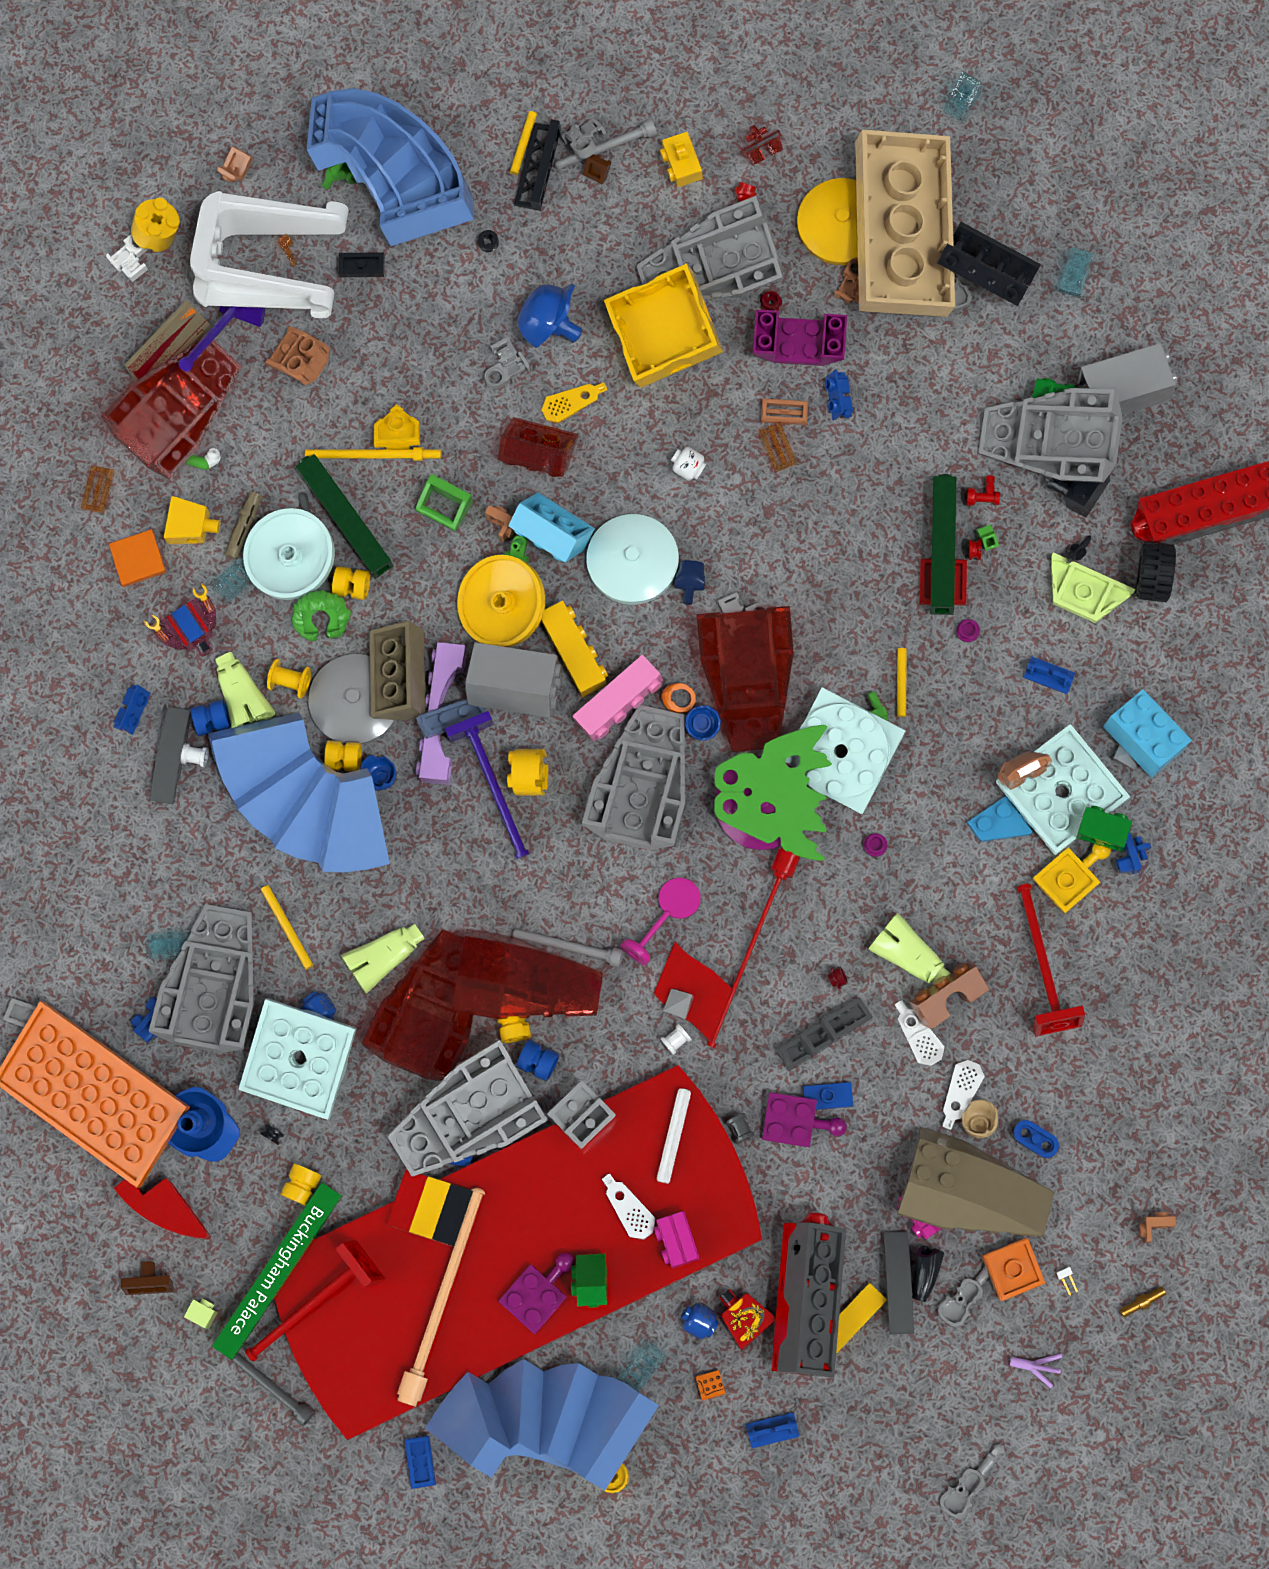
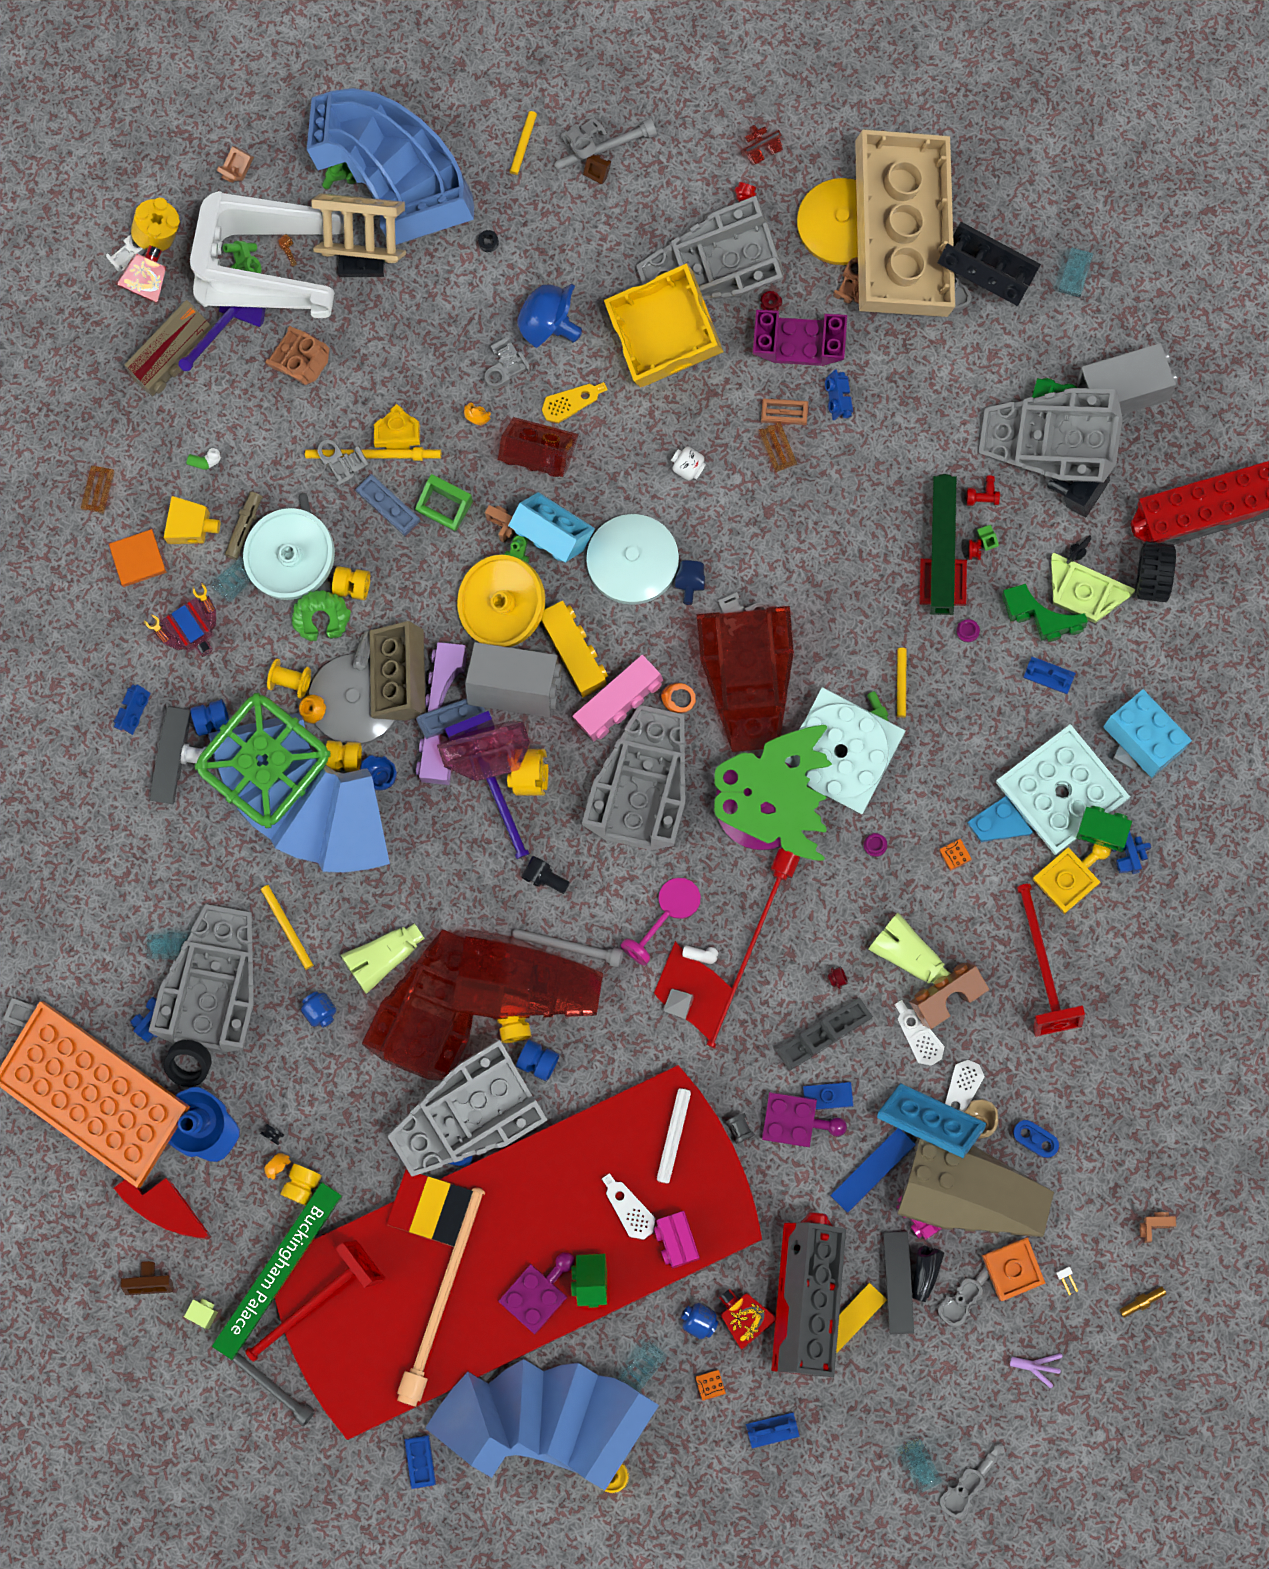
clear red wedge [101,340,242,479] -> none
yellowish green piece [215,652,275,728] -> none
light aqua piece [238,998,357,1120] -> none
dark green brick [296,454,394,579] -> none
black fence [514,119,561,211] -> none
light grey brick [547,1080,616,1149] -> none
yellow brick [660,131,703,188] -> none
white bush [660,1024,692,1055] -> none
blue hair [685,705,721,741] -> none
clear light blue slope [943,71,982,122] -> none
nougat slope [997,751,1052,790] -> none
none -> torso [115,245,166,303]
none -> black tyre [164,1040,212,1087]
none -> bright green plate [194,693,331,828]
none -> bright green piece [223,241,261,273]
none -> light orange plate [264,1153,291,1180]
none -> light orange plate [298,695,326,724]
none -> tan fence [312,193,406,263]
none -> light grey piece [318,440,369,485]
none -> light grey axle [353,631,370,671]
none -> sand blue tile [355,474,421,537]
none -> clear pink wedge [437,721,531,781]
none -> light orange plate [464,403,491,426]
none -> black pin [521,856,570,894]
none -> white arm [682,945,718,964]
none -> blue tile [830,1128,915,1213]
none -> dark azure tile [877,1083,986,1158]
none -> clear light blue slope [897,1437,943,1493]
none -> orange tile [939,838,972,871]
none -> green arch [1002,584,1088,642]

